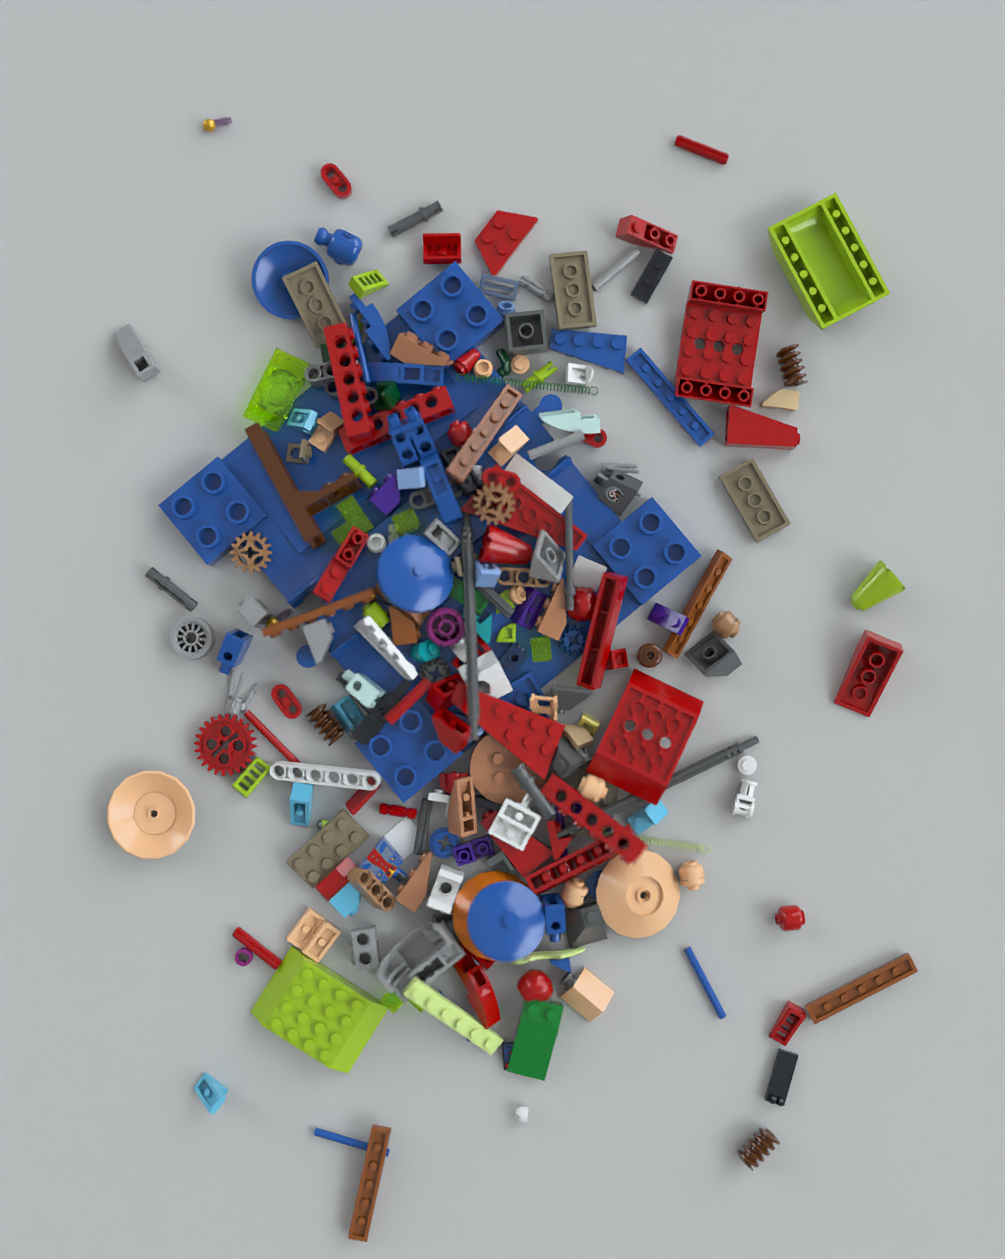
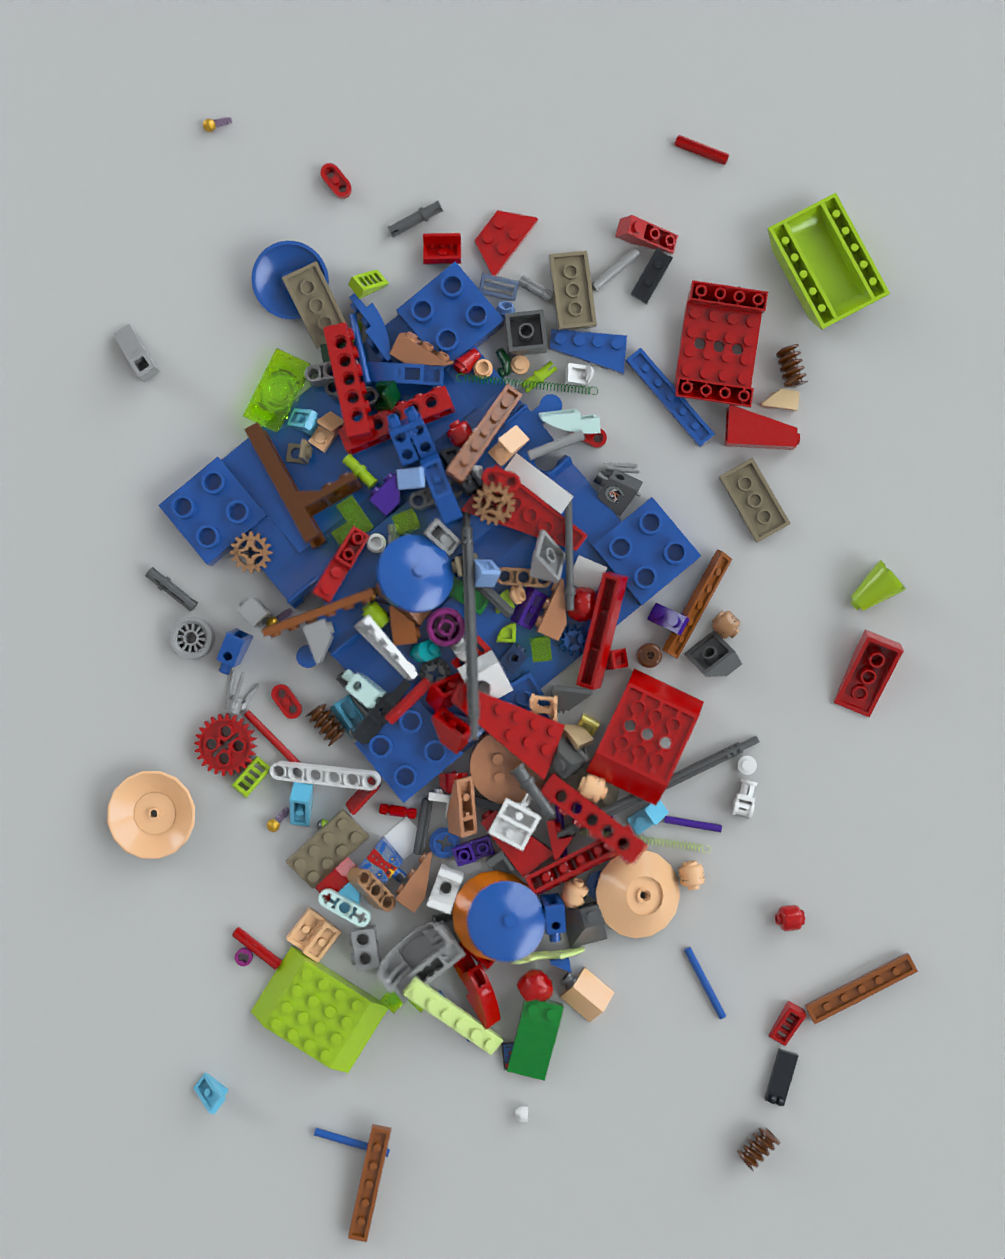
blue piece [314,227,363,266] -> none
teal slope [461,611,492,644] -> none
red cone [478,524,534,564] -> none
none -> piece [267,806,290,832]
none -> light aqua beam [318,888,371,927]
none -> dark purple bar [664,816,722,833]

